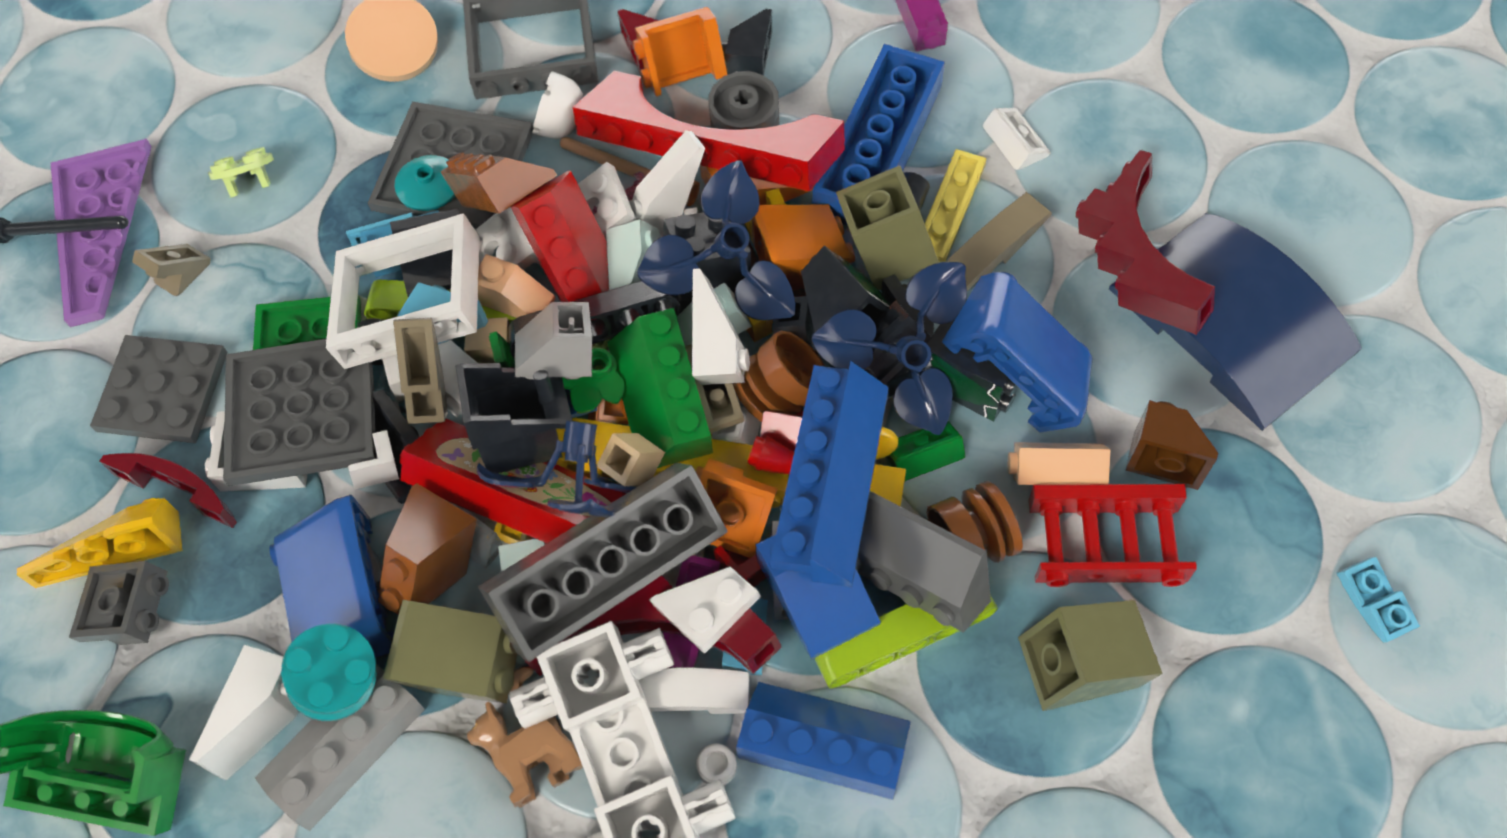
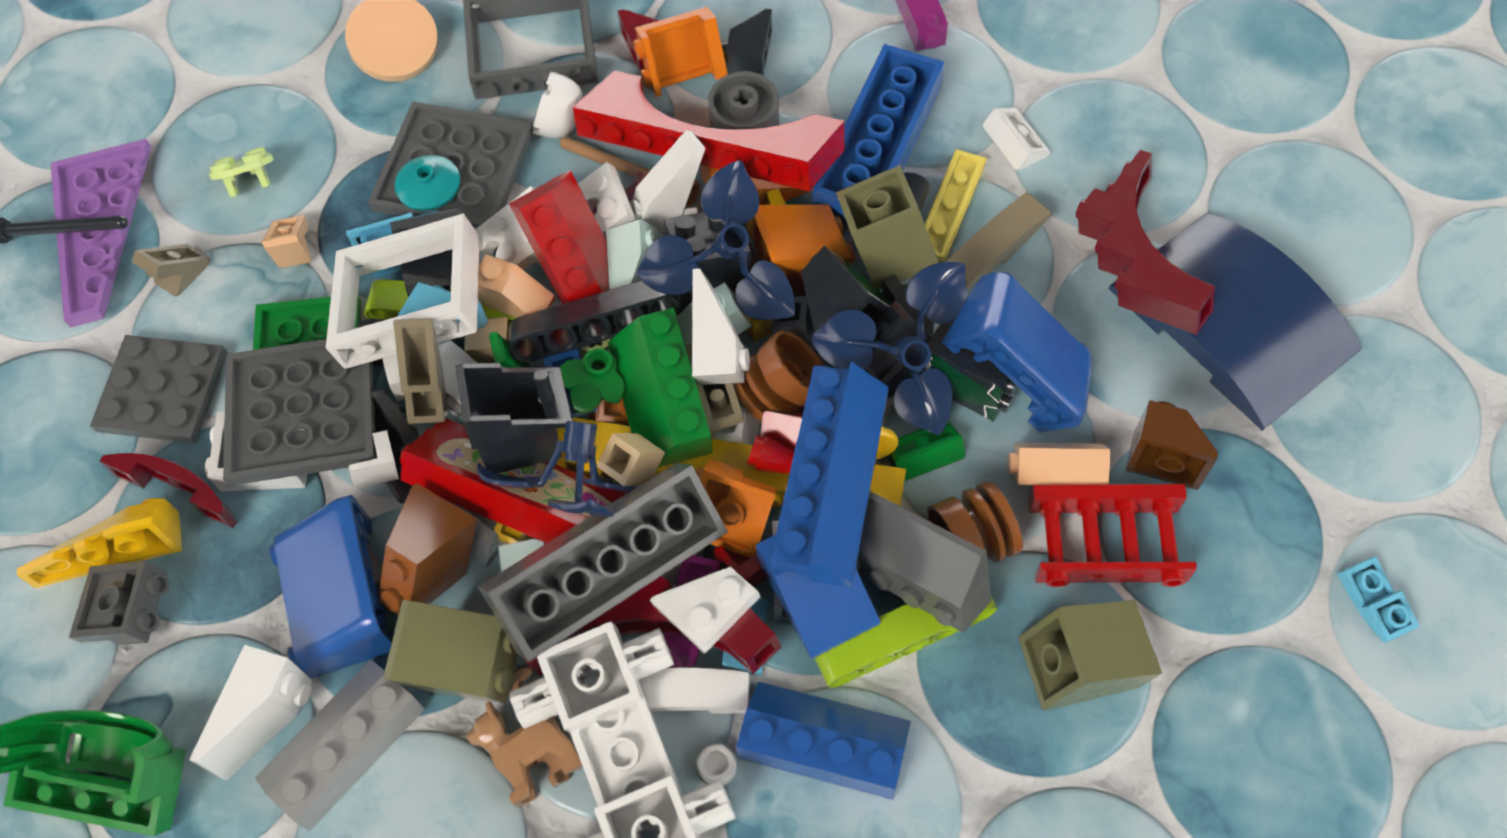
teal wheel [281,624,376,721] -> none
slope [440,152,557,214] -> none
light grey slope [515,302,592,380] -> none
none -> light nougat slope [262,215,311,268]

